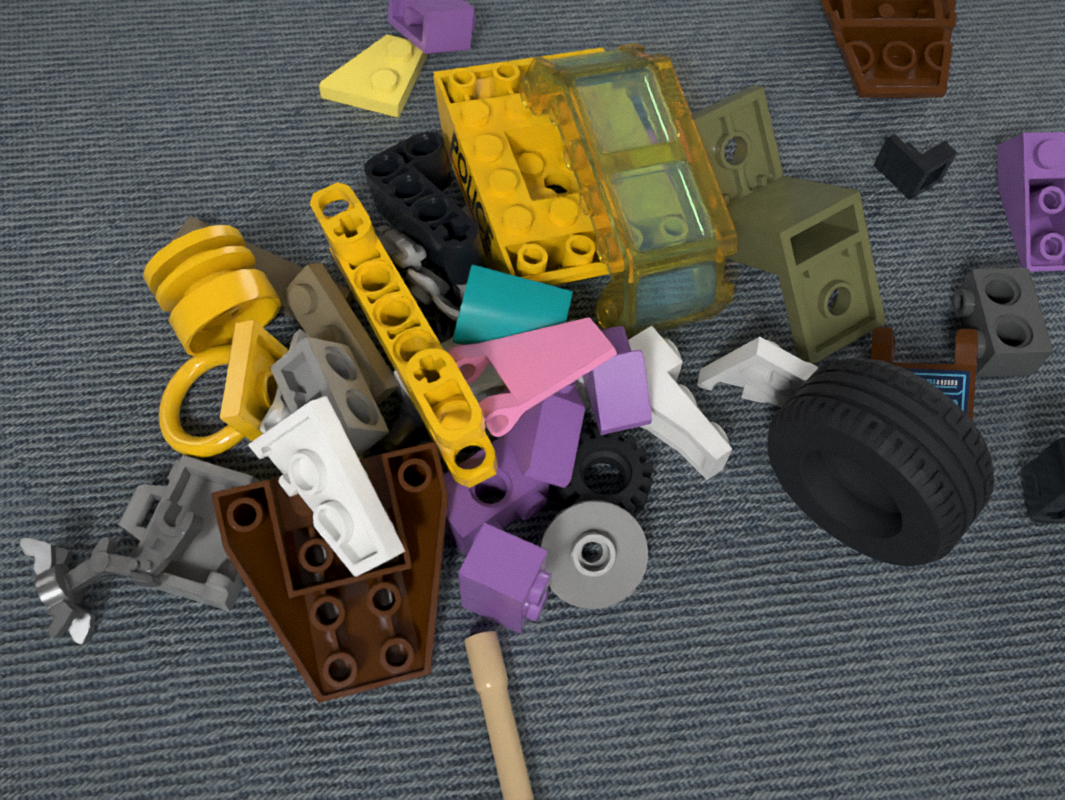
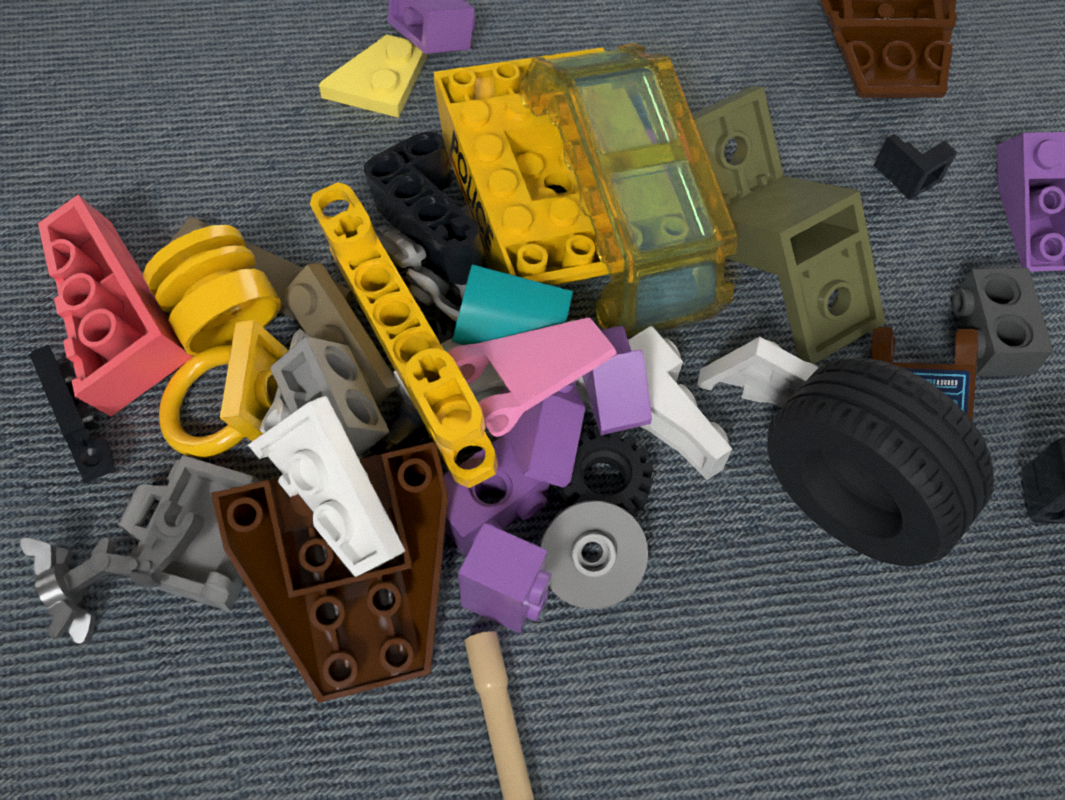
none -> black hinge [29,345,116,484]
none -> coral wedge [38,195,193,417]

